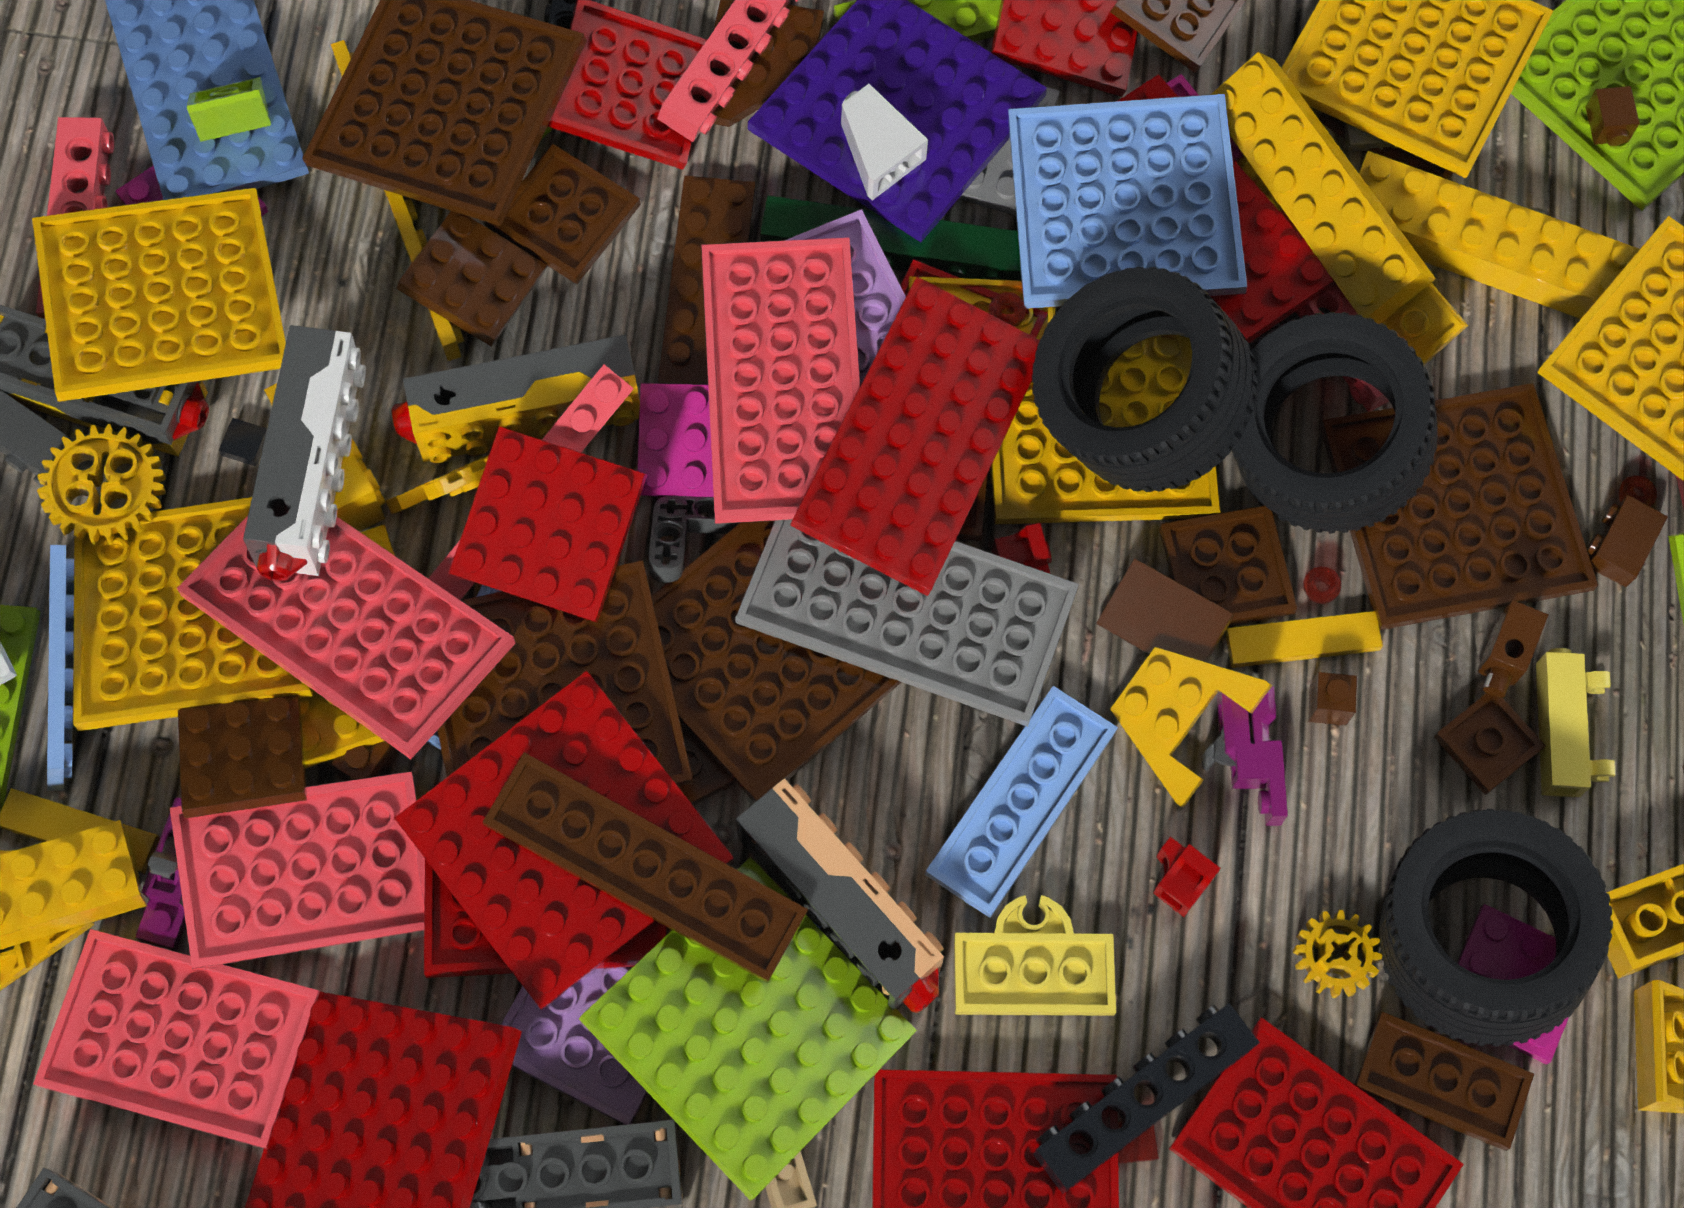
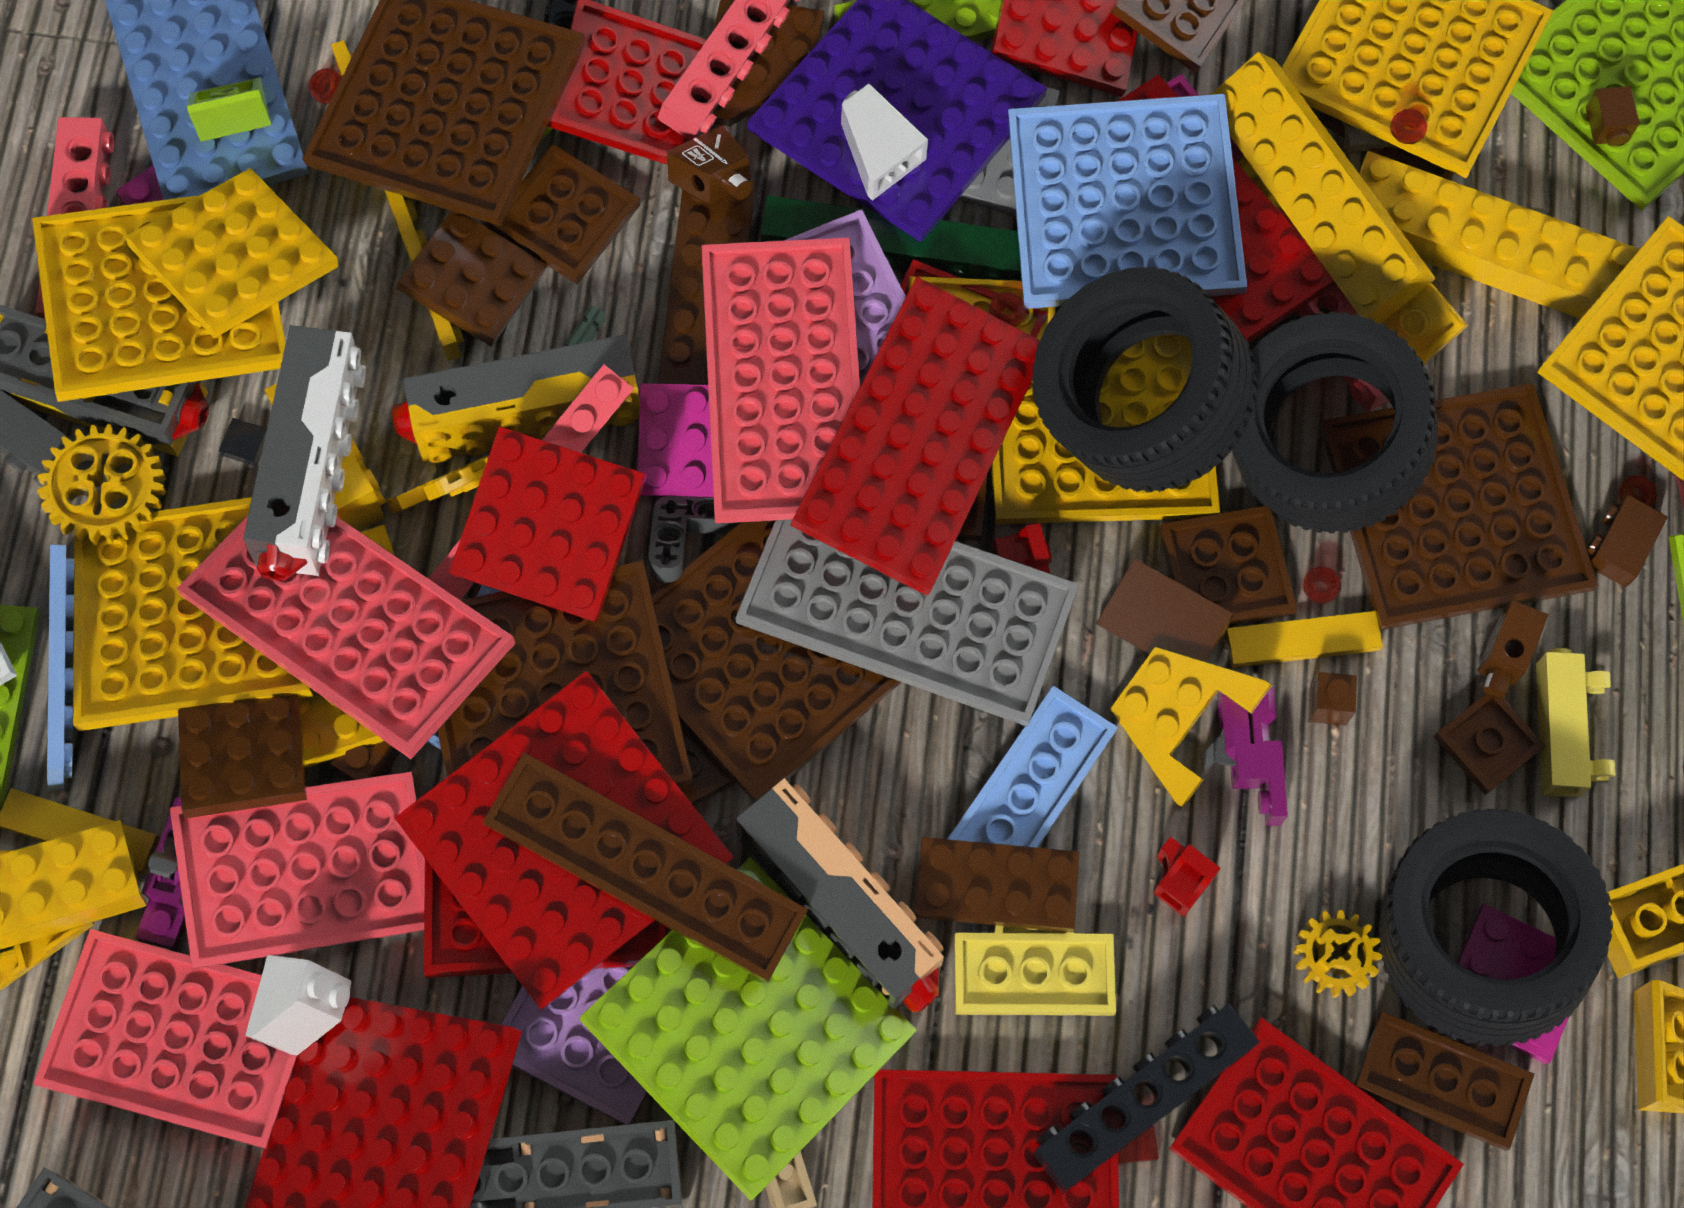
none -> yellow plate [126,168,339,338]
none -> white slope [245,955,352,1055]
none -> clear red plate [309,68,342,105]
none -> sand green axle [565,306,606,346]
none -> reddish brown torso [667,126,752,203]
none -> reddish brown plate [915,837,1079,932]
none -> clear red plate [1390,109,1427,144]

